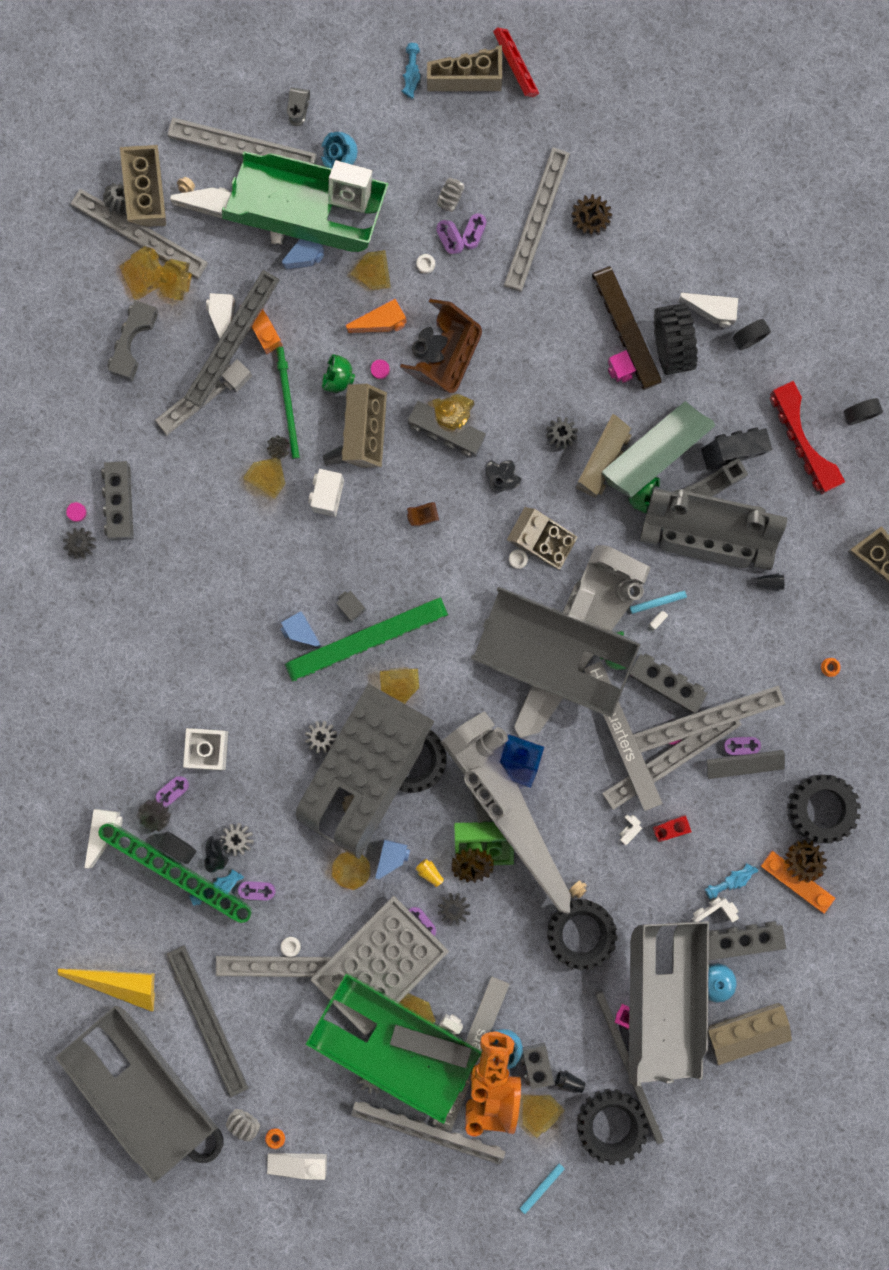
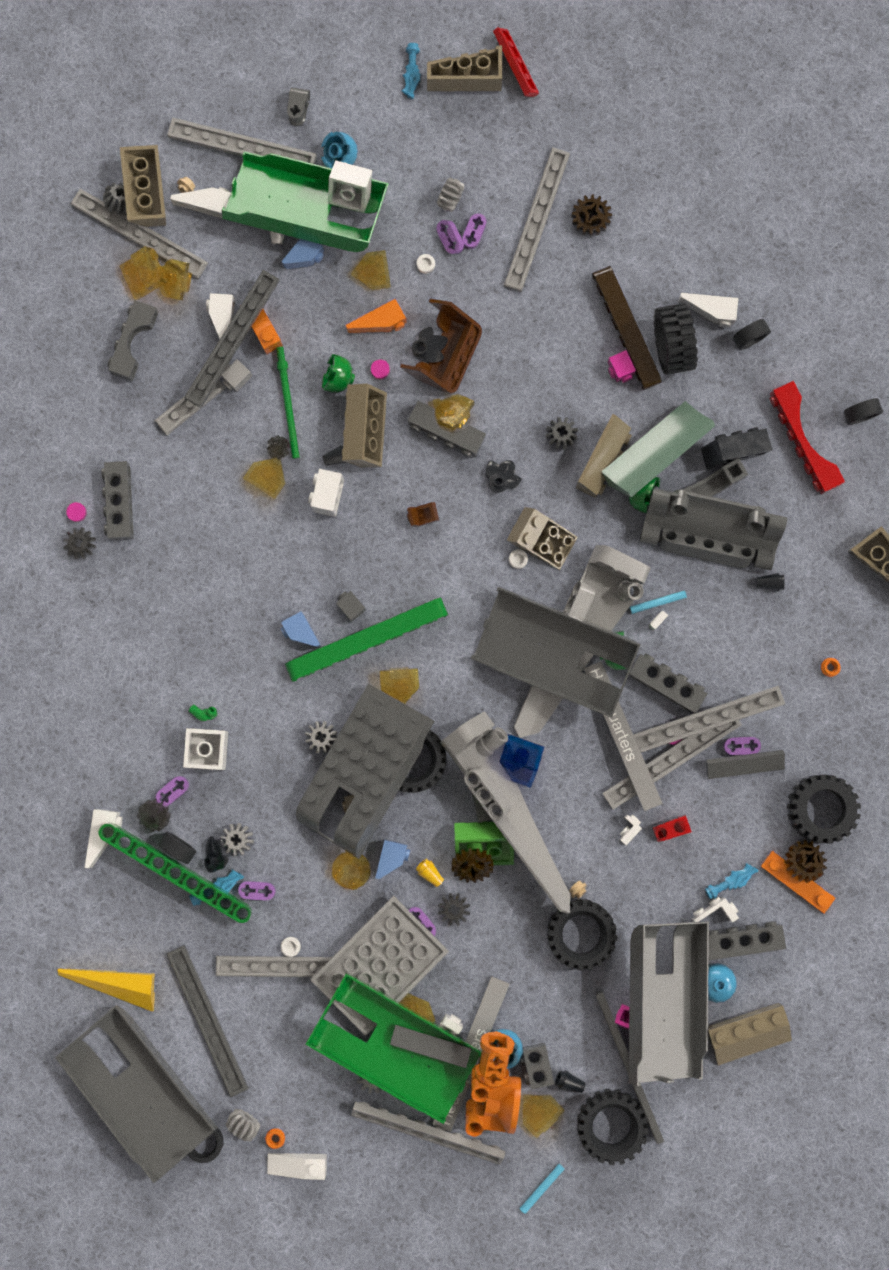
none -> green arm [188,704,217,722]

